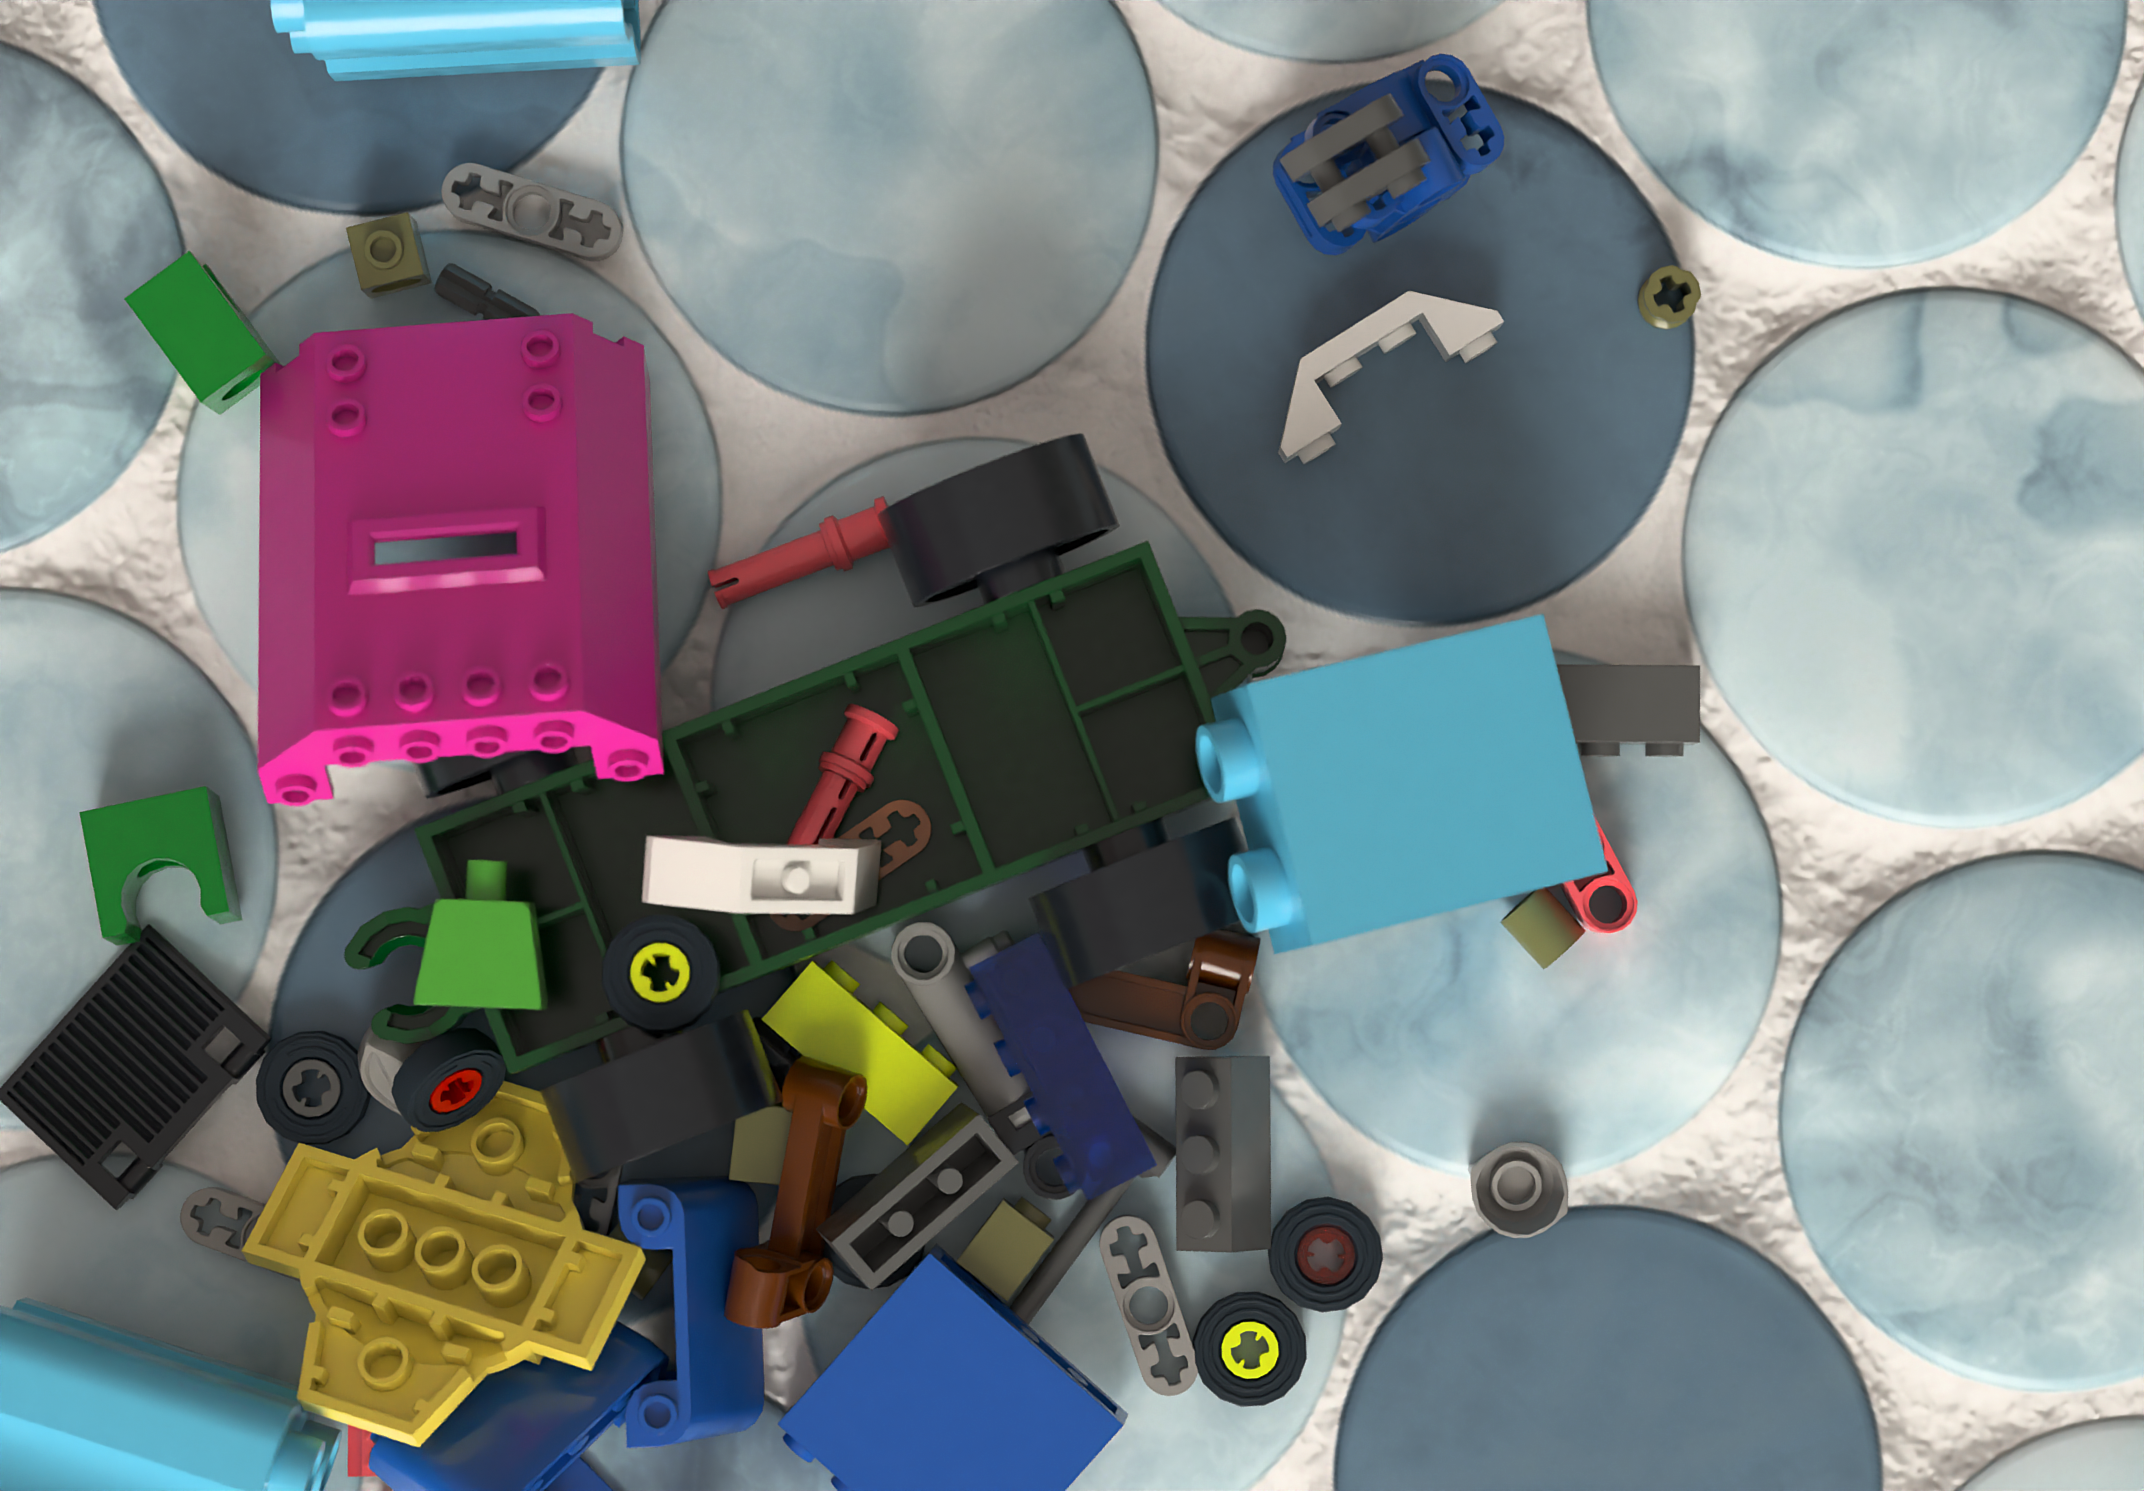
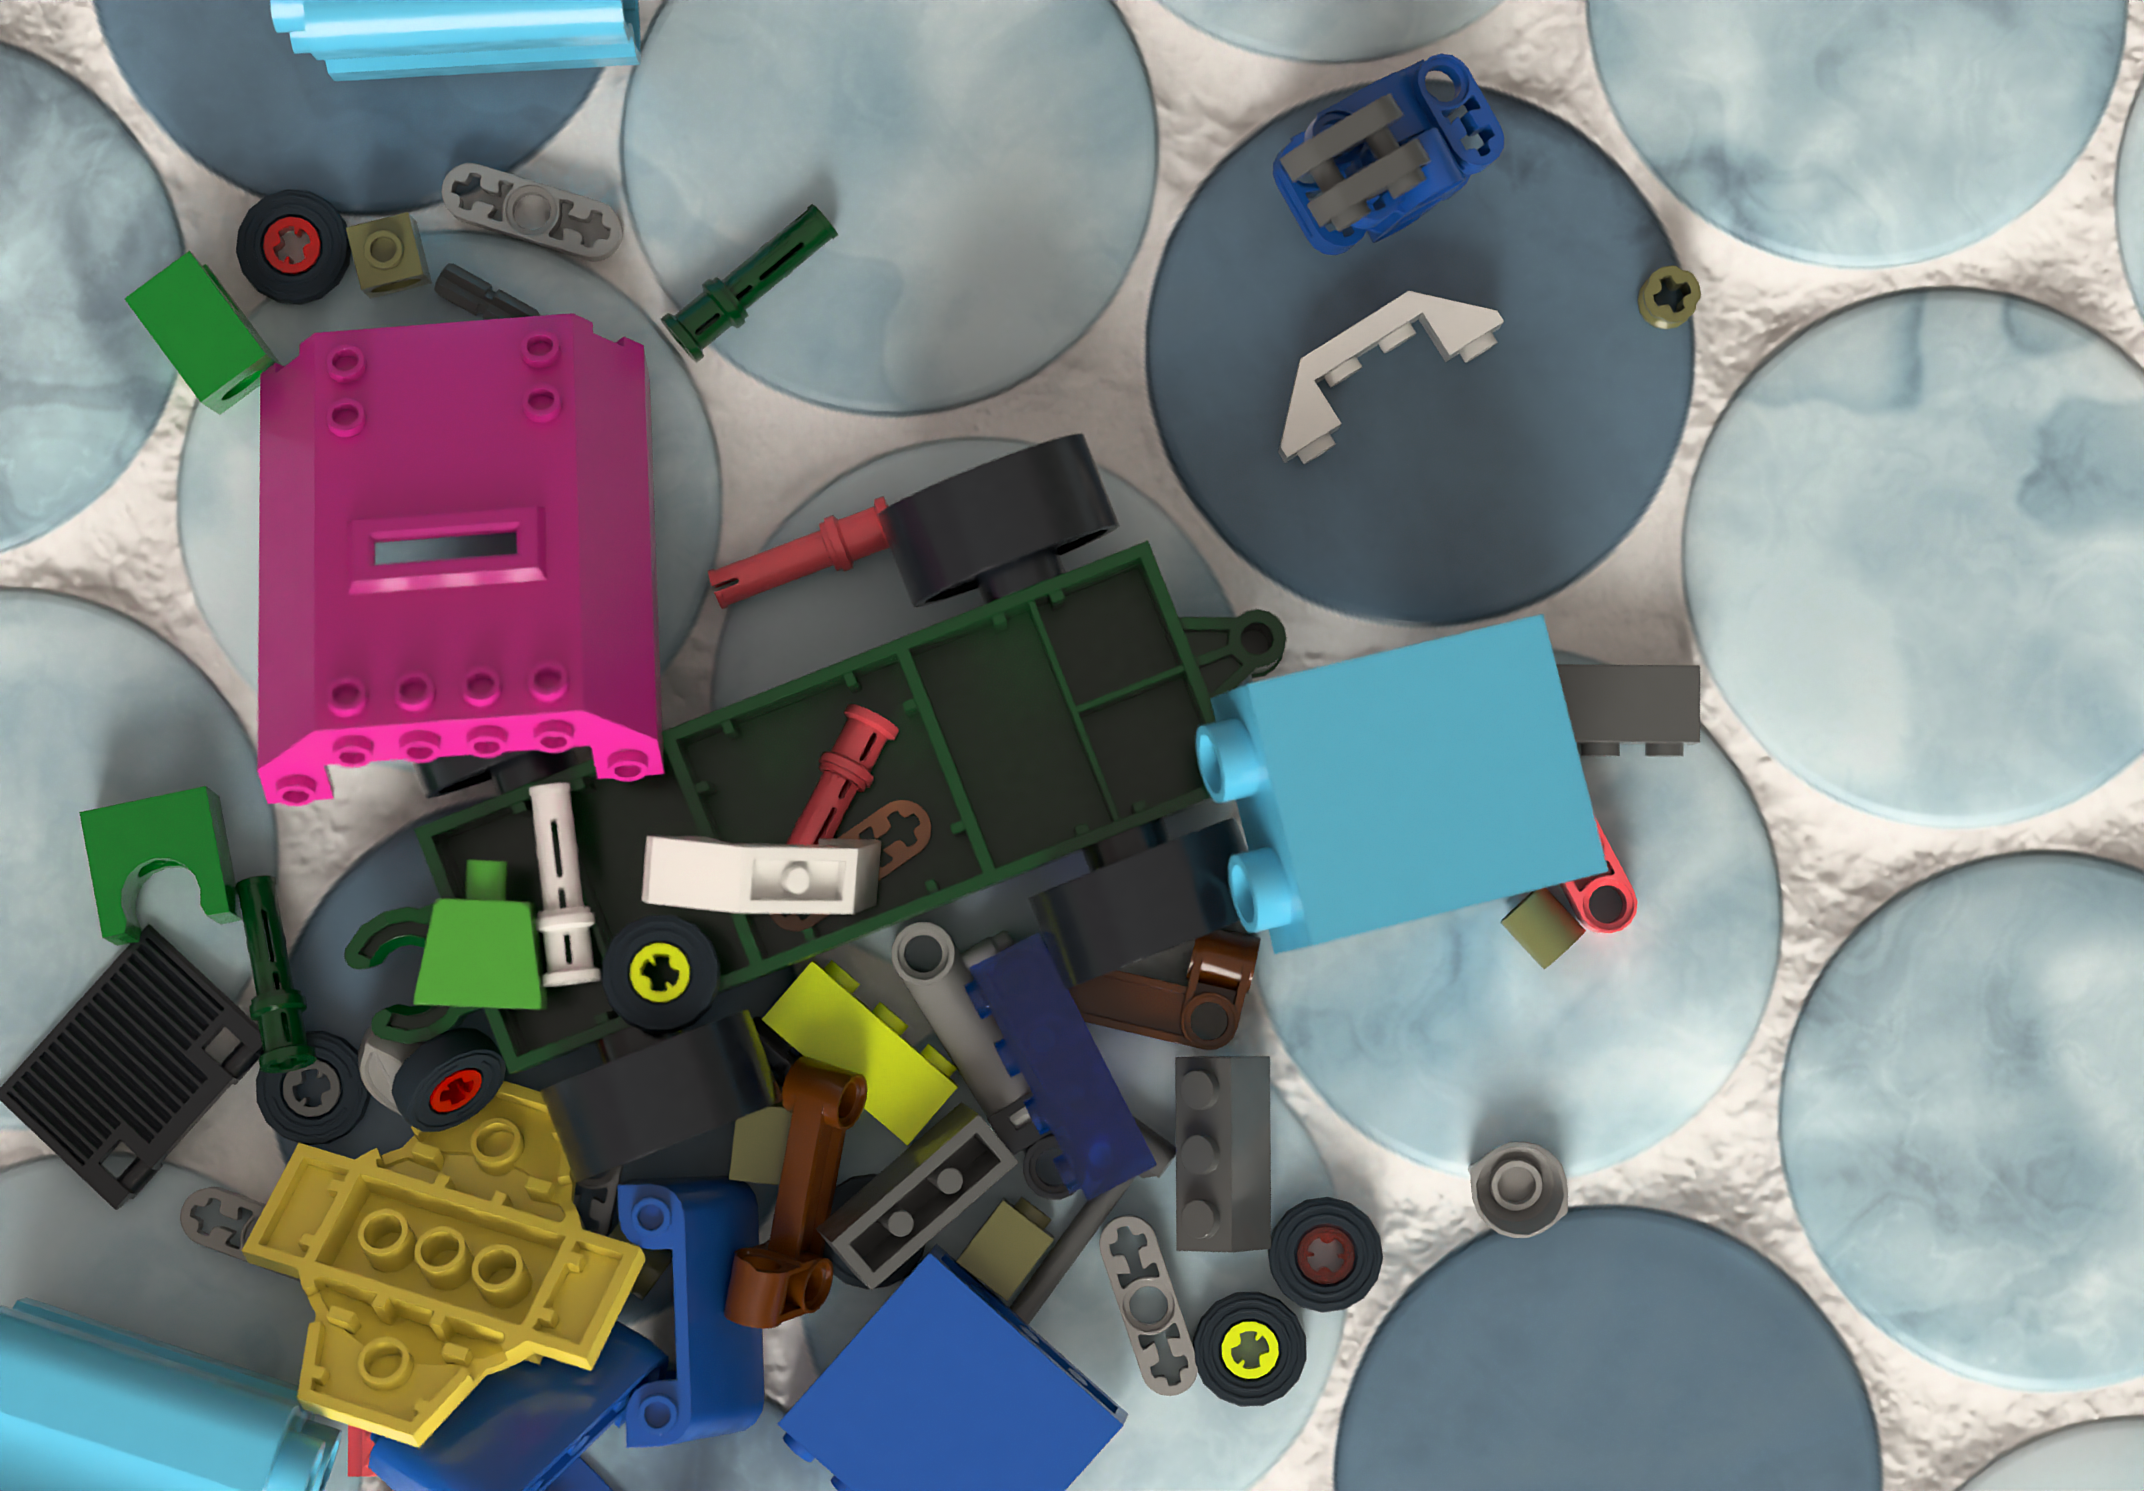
none -> dark green pin [235,875,317,1073]
none -> black bush [236,189,351,305]
none -> white pin [529,783,602,986]
none -> dark green pin [660,204,838,363]

